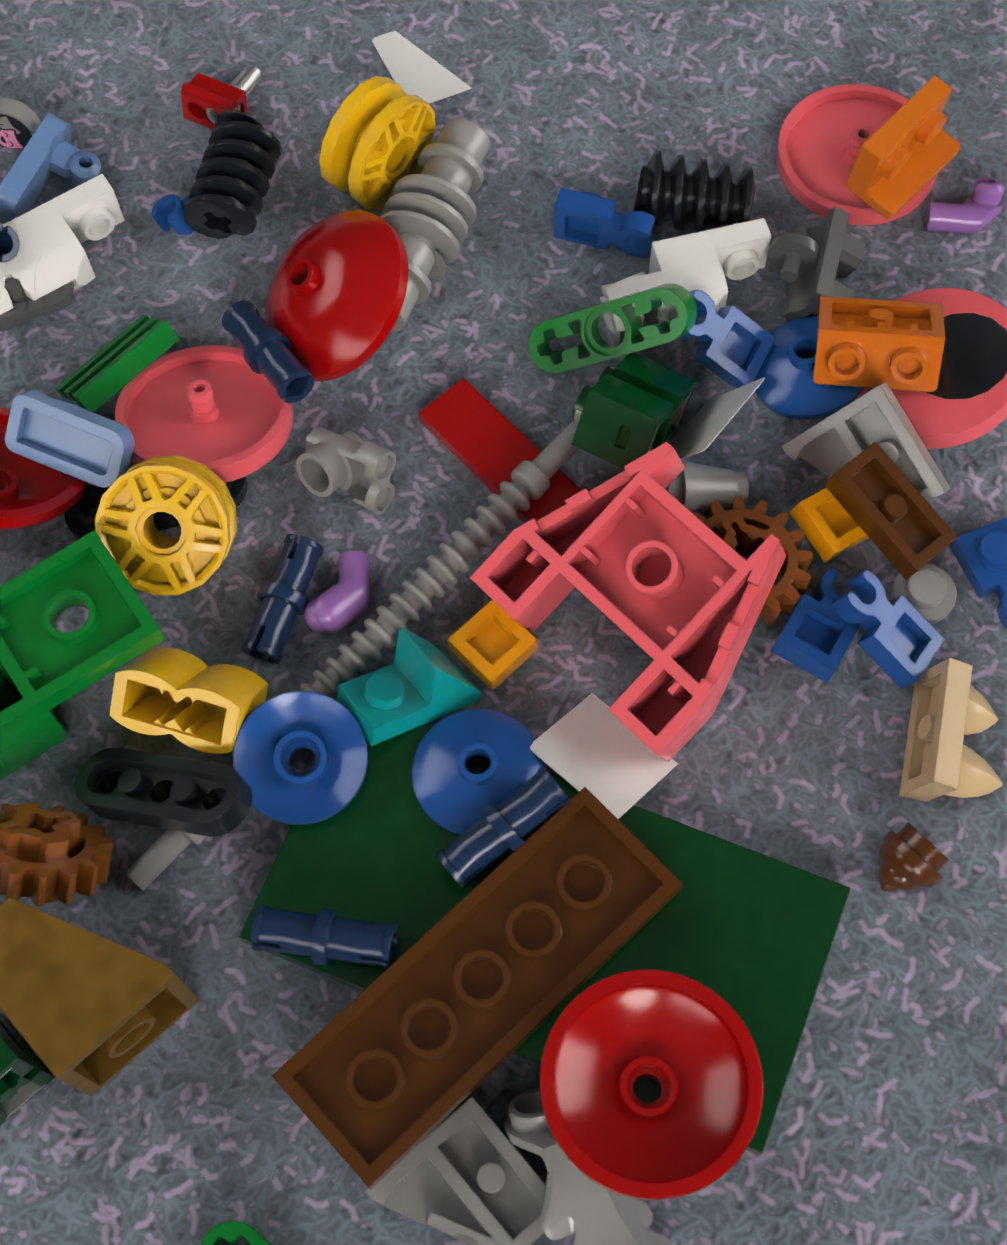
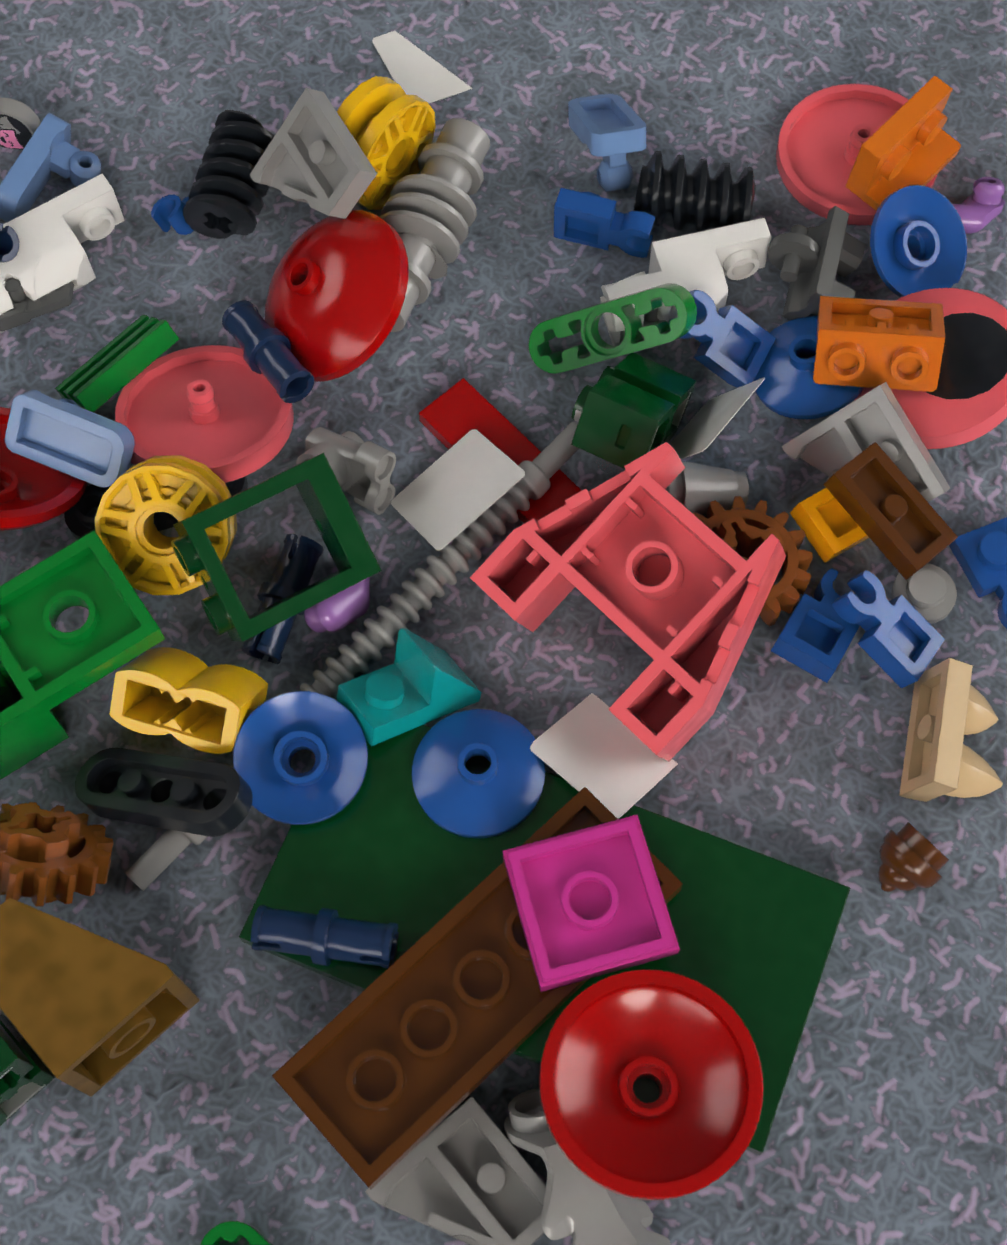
red piece [181,65,262,129] -> none
dark blue pin [436,766,571,888] -> none
light orange plate [447,600,538,691] -> none
none -> dark green window [171,453,382,642]
none -> light grey wing [250,88,377,219]
none -> white sticker [391,429,525,550]
none -> dark pink tile [502,815,680,992]
none -> medium blue piece [568,94,647,192]
none -> blue dish [870,185,967,298]

